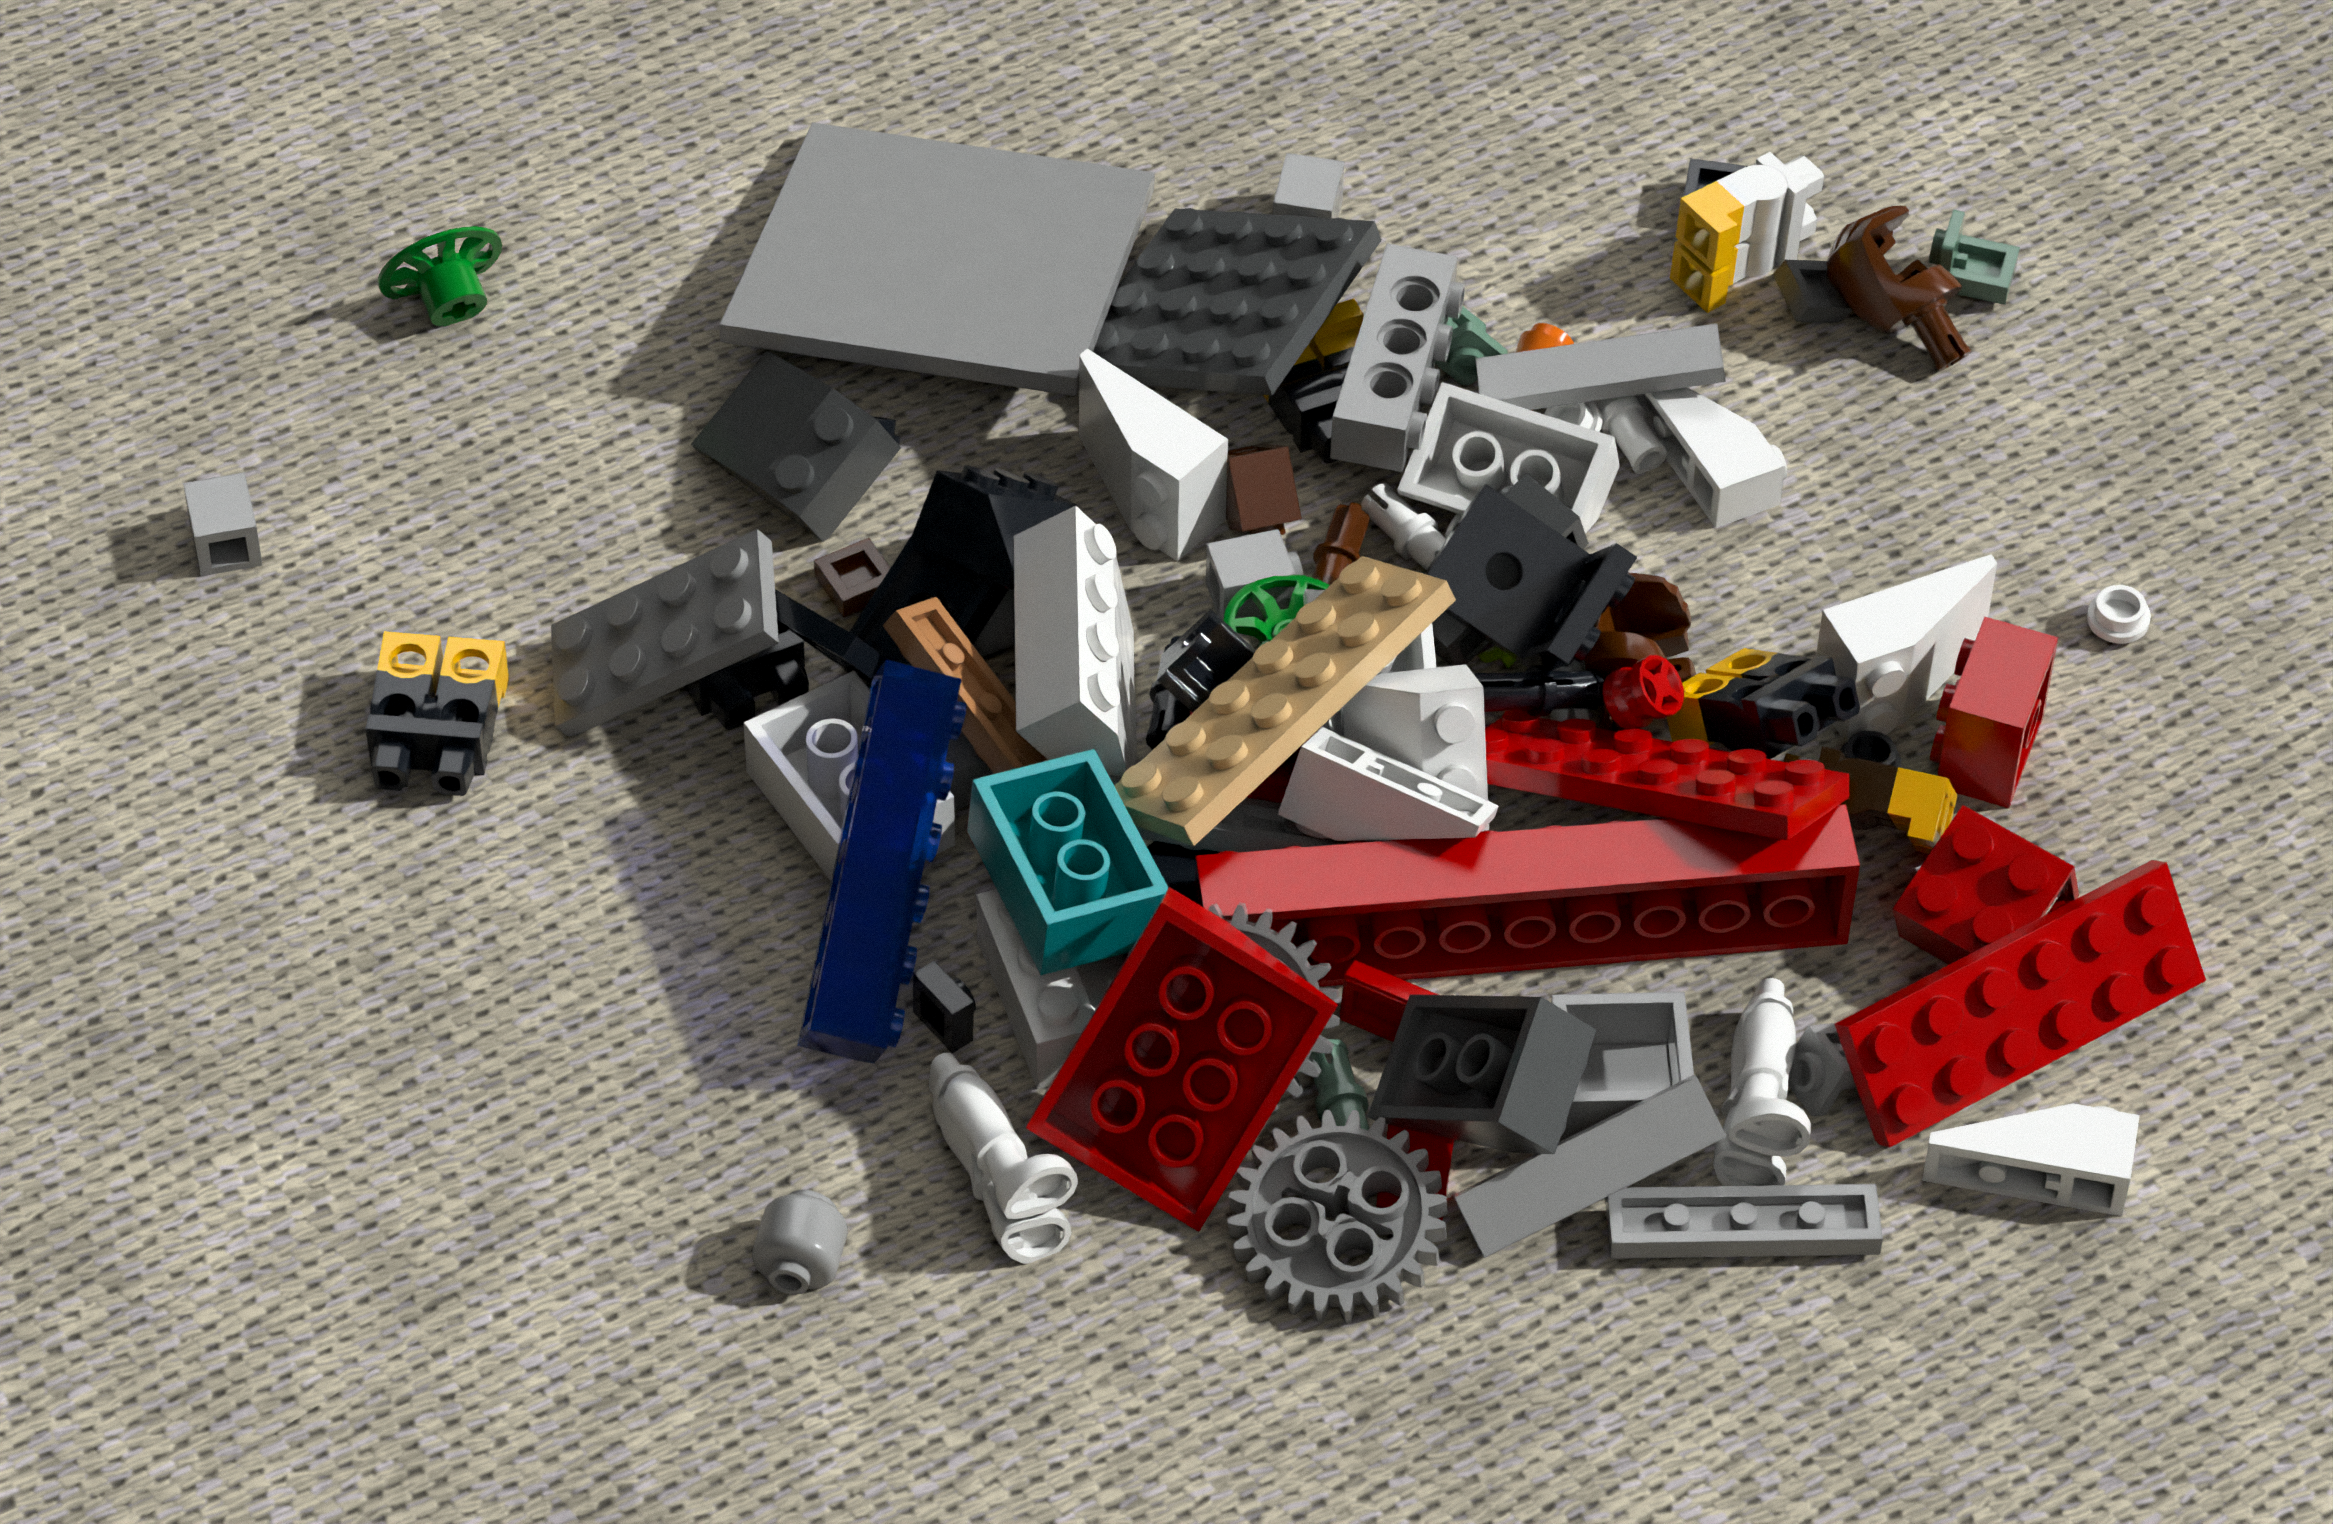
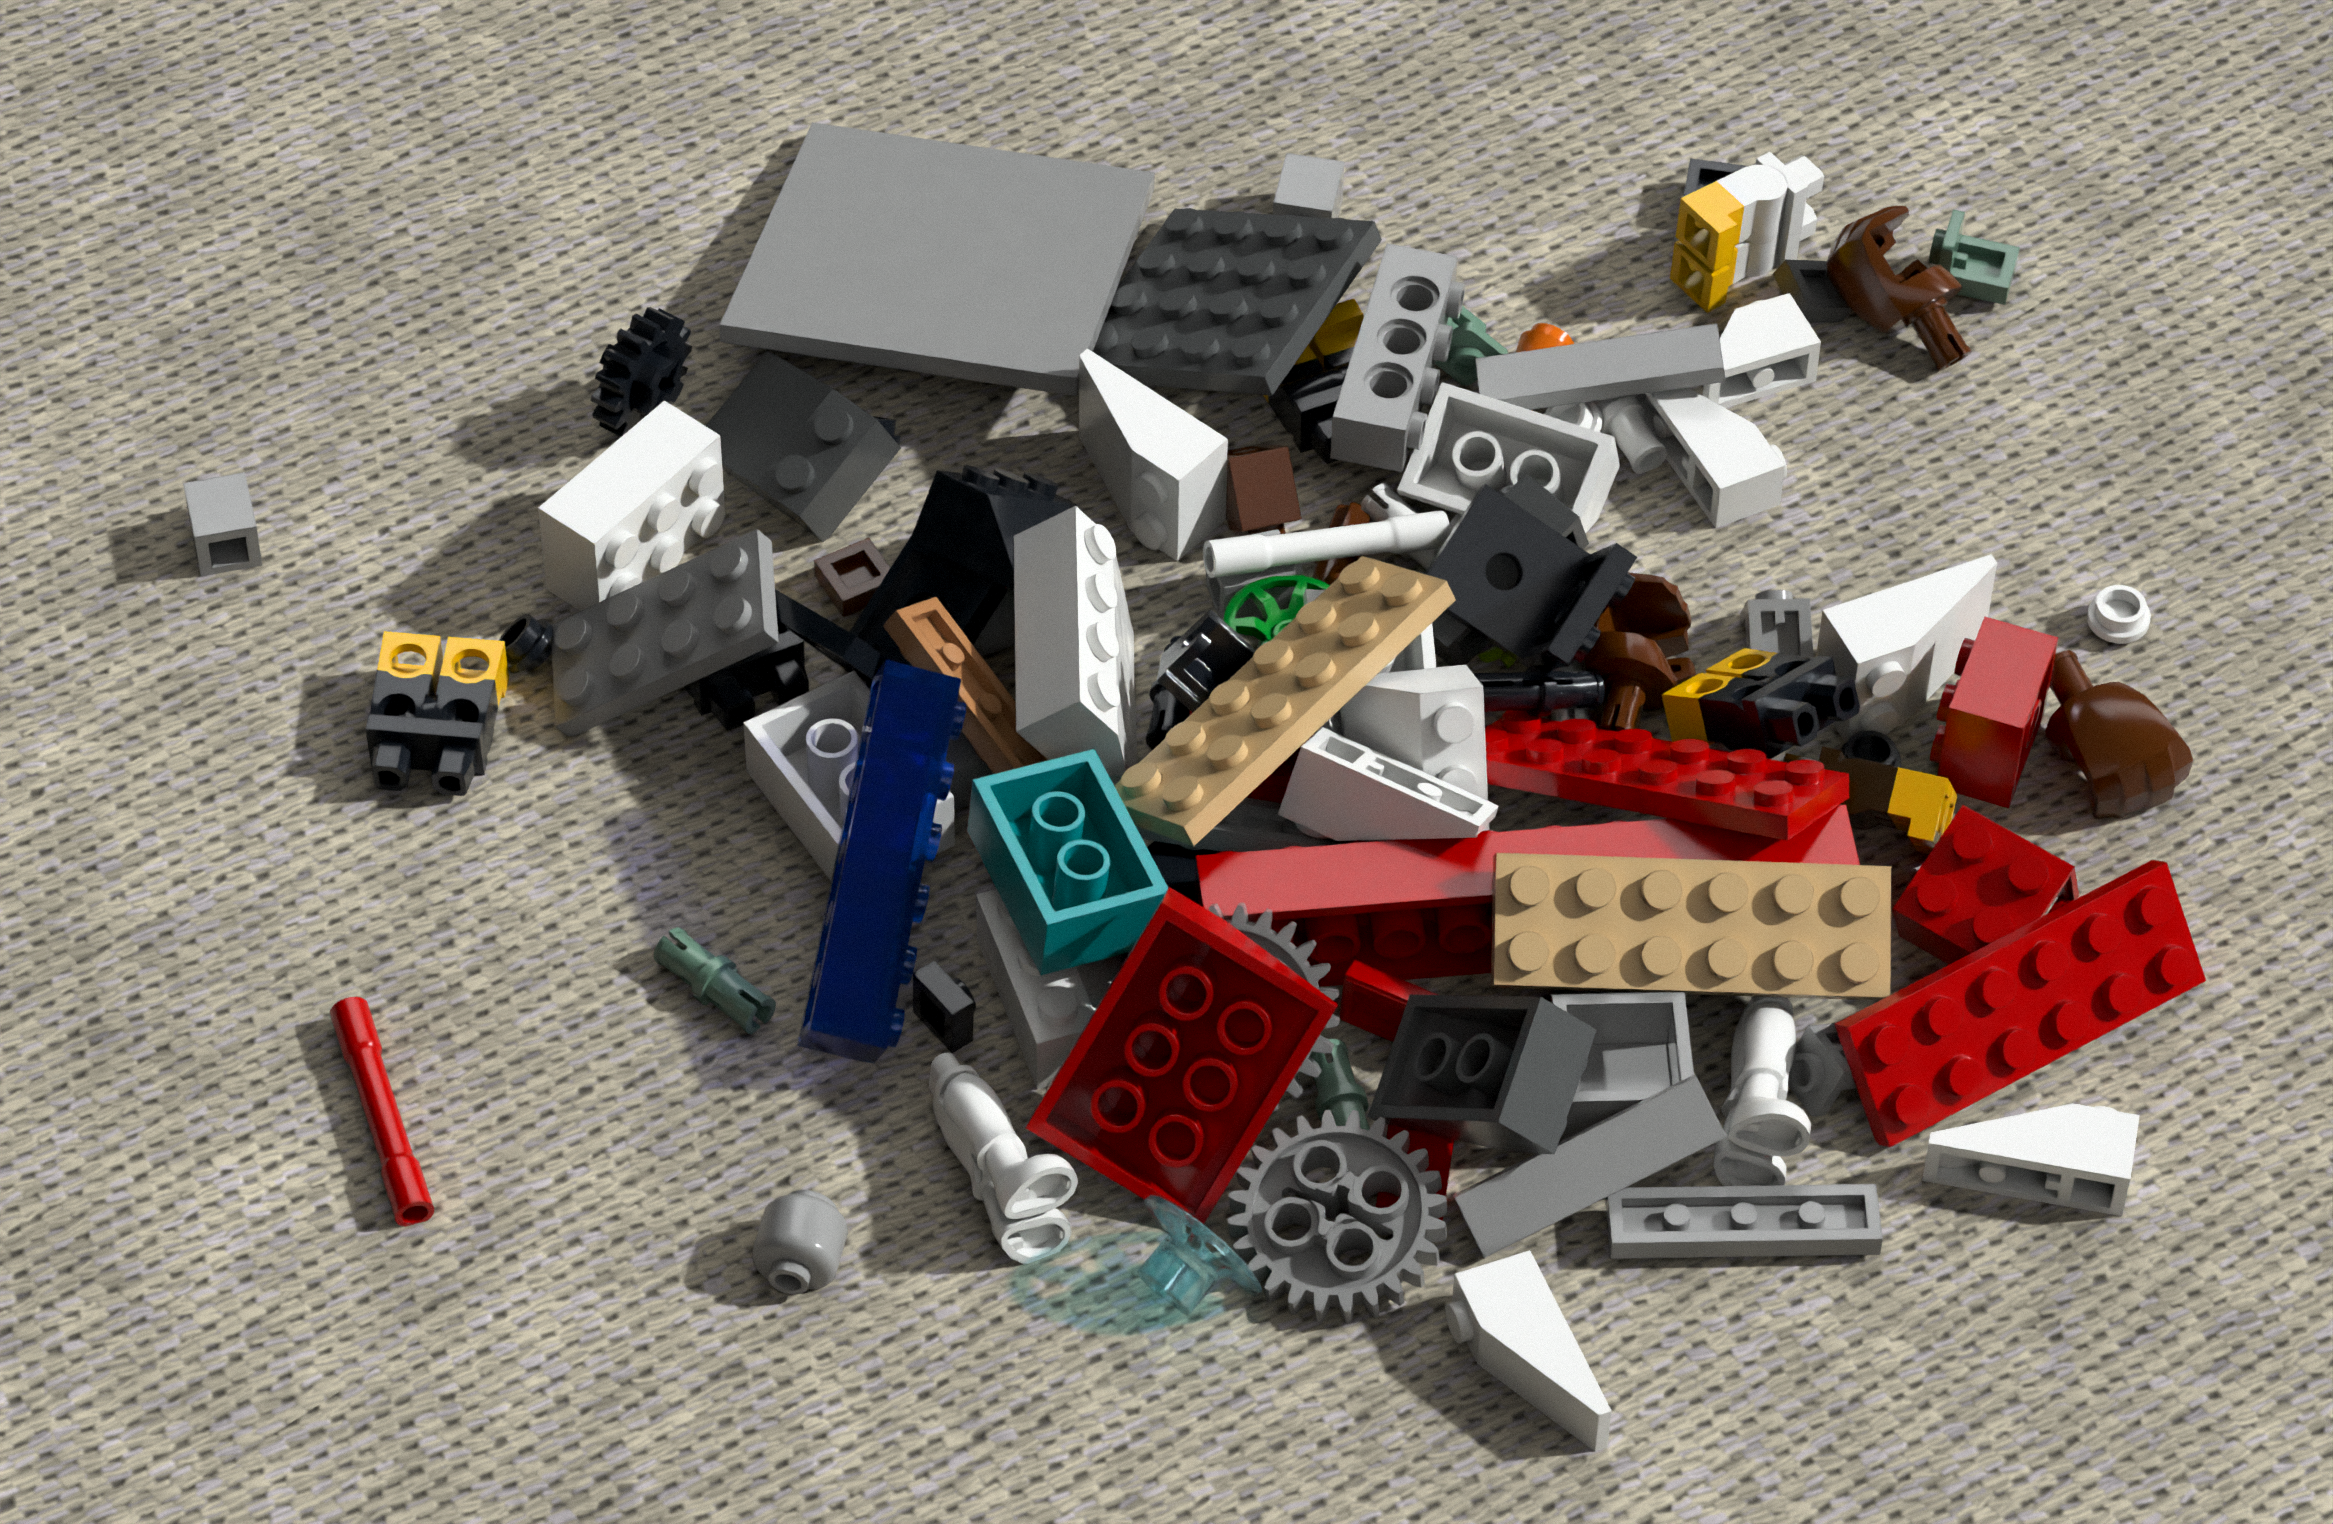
green wheel [377,226,503,326] -> none
red wheel [1603,655,1684,729] -> none
none -> red piece [330,997,434,1227]
none -> black plate [498,614,553,674]
none -> white brick [538,401,725,611]
none -> black gear [591,307,692,437]
none -> sand green pin [654,927,776,1034]
none -> clear light blue wheel [1137,1195,1262,1315]
none -> white piece [1203,510,1451,578]
none -> white slope [1445,1250,1612,1452]
none -> tan plate [1491,853,1891,1001]
none -> white slope [1703,293,1821,408]
none -> light grey bracket [1740,590,1814,659]
none -> reddish brown piece [2045,650,2193,819]

